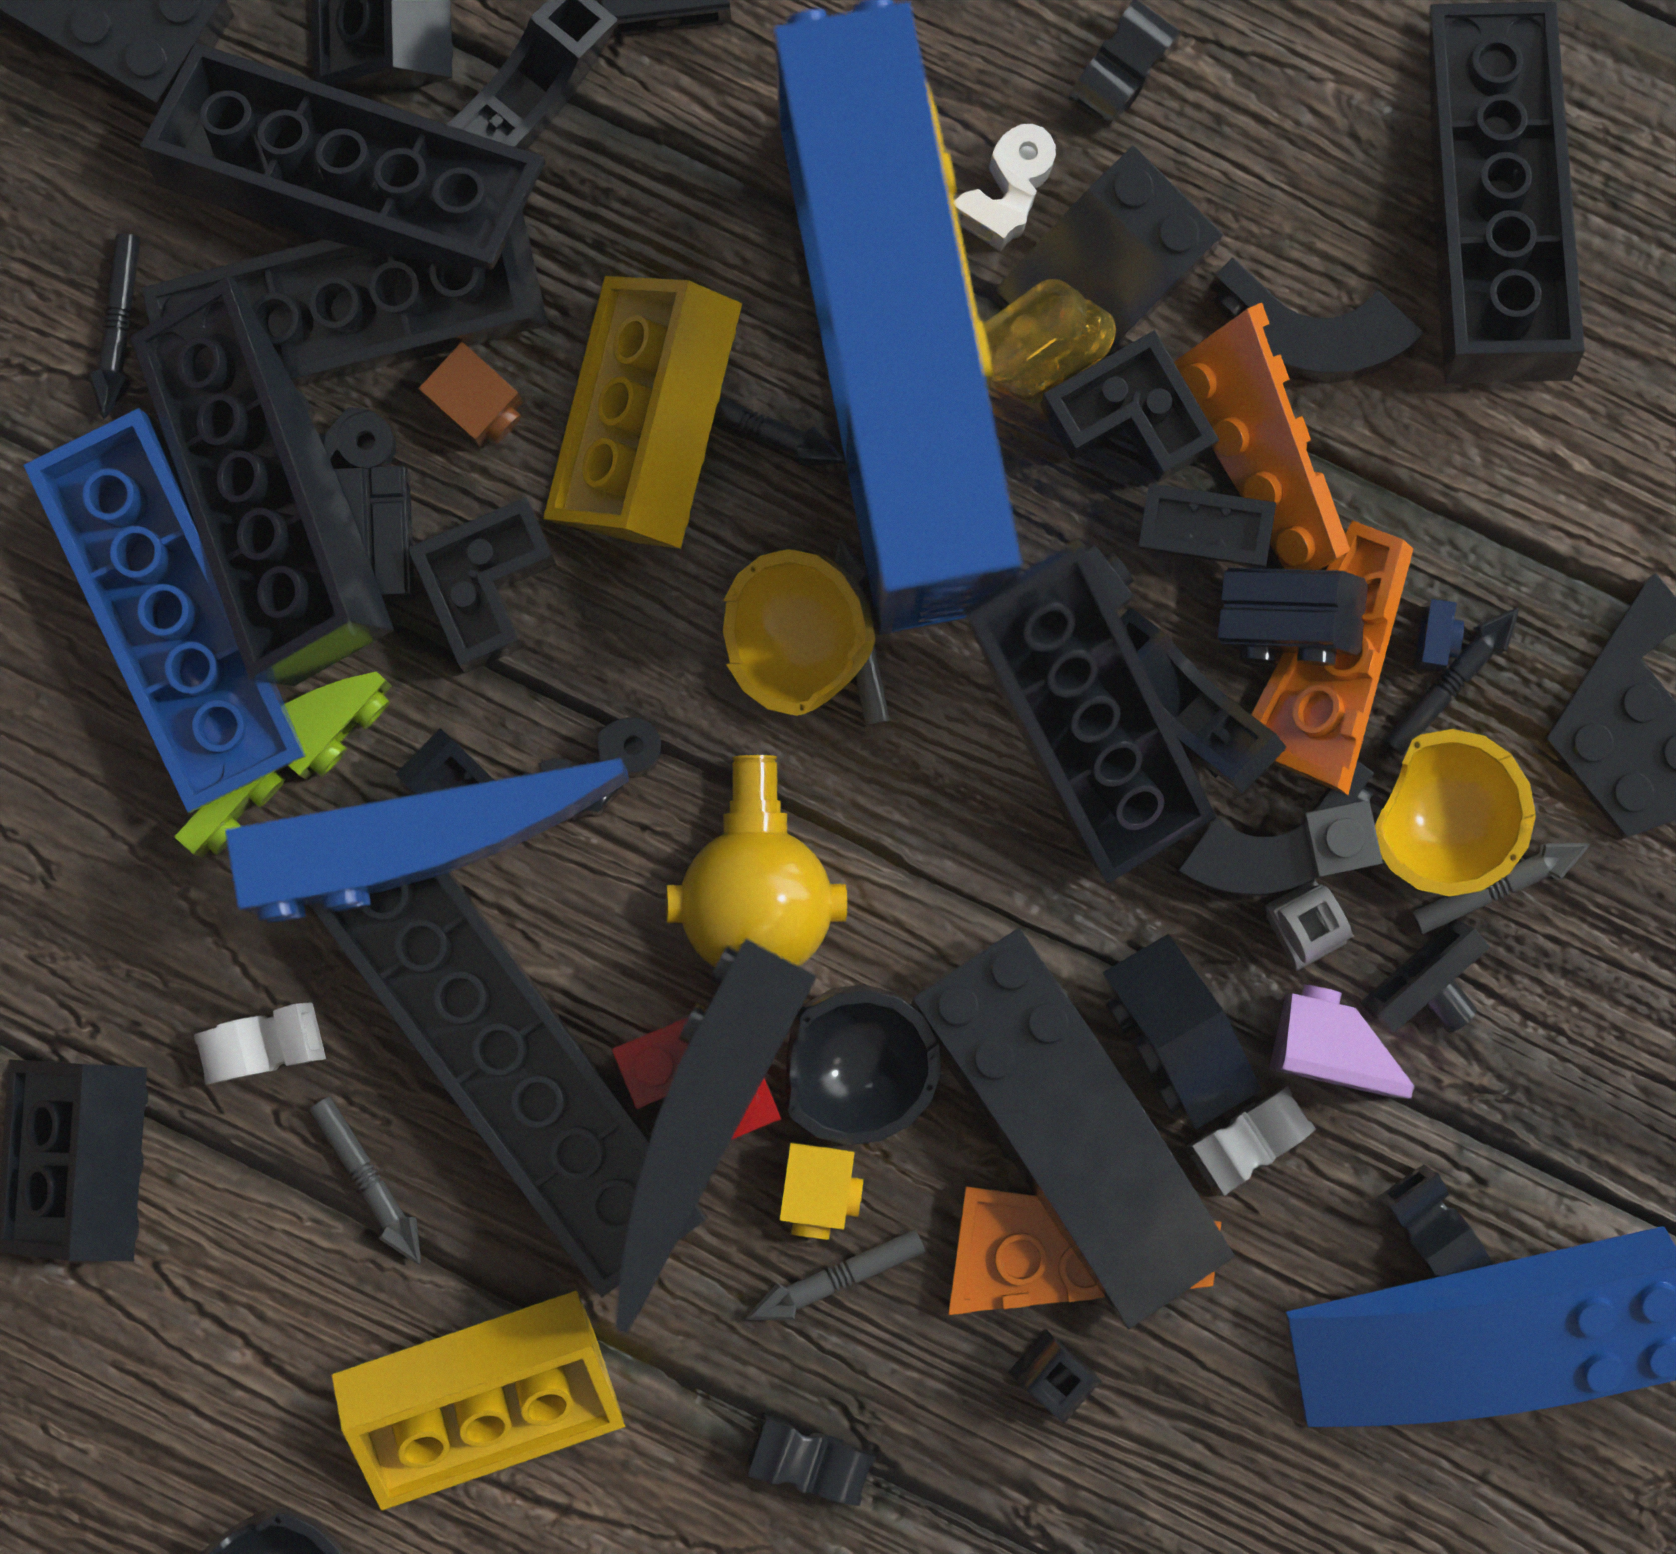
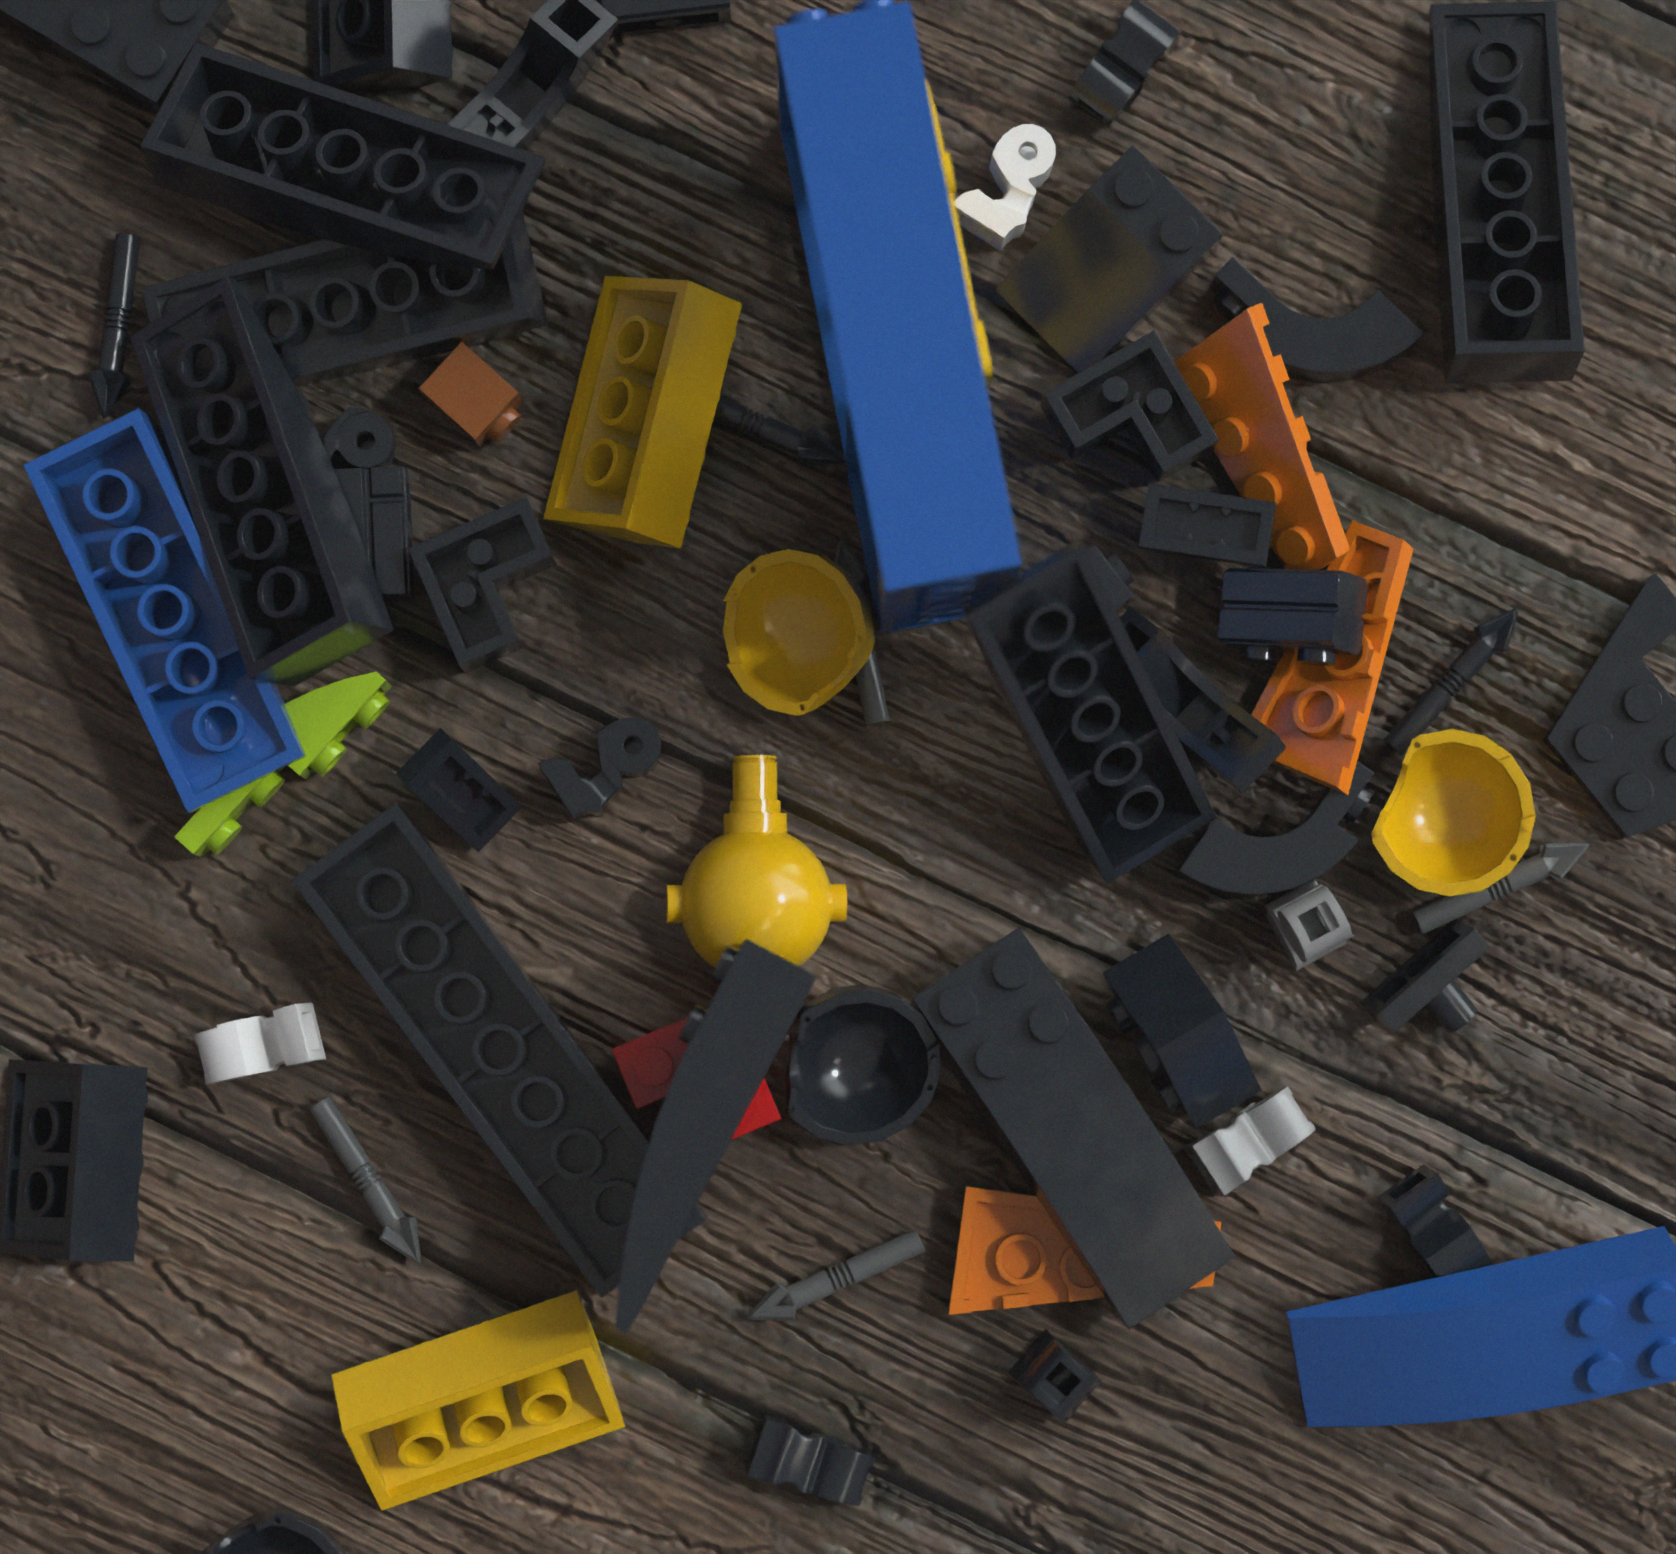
blue slope [225,759,629,923] -> none
yellow brick [780,1142,864,1239] -> none
clear yellow brick [983,279,1116,403] -> none
lavender slope [1269,984,1414,1098] -> none
dark grey plate [1303,800,1383,878] -> none
dark blue plate [1413,599,1464,672] -> none

